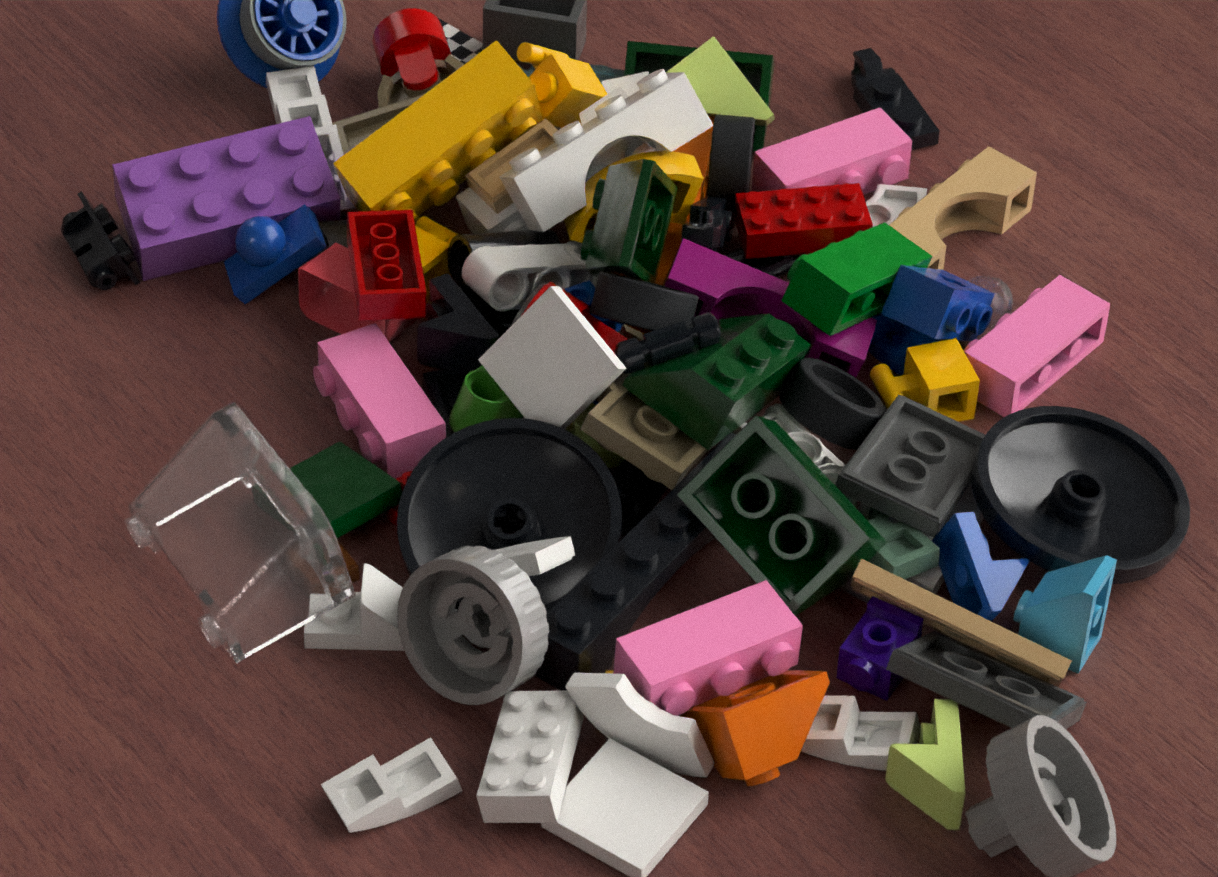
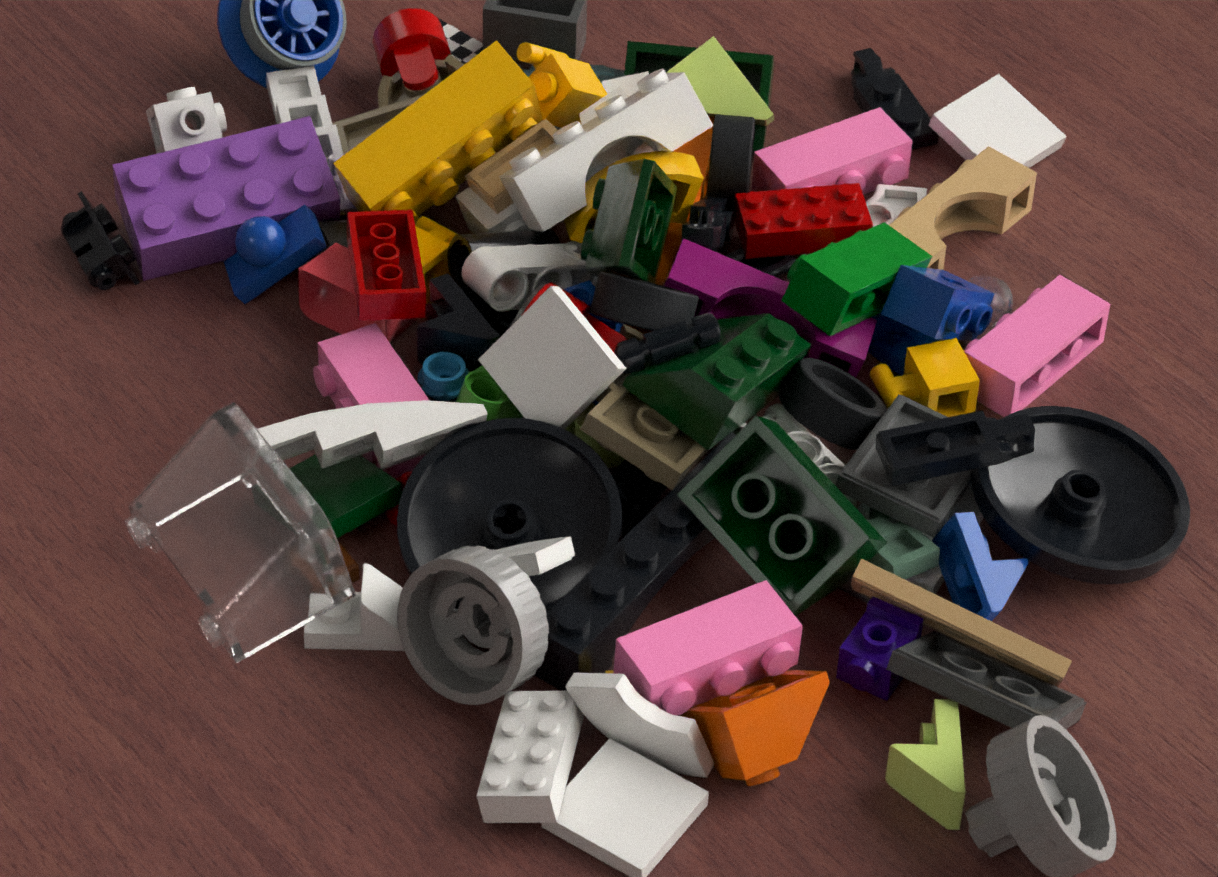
white slope [321,737,462,833] -> none
white slope [801,696,920,770] -> none
medium azure slope [1013,555,1117,674] -> none
none -> white brick [146,87,227,153]
none -> white slope [254,400,488,470]
none -> dark azure plate [417,352,469,401]
none -> black hinge [876,410,1035,486]
none -> white tile [929,74,1067,168]

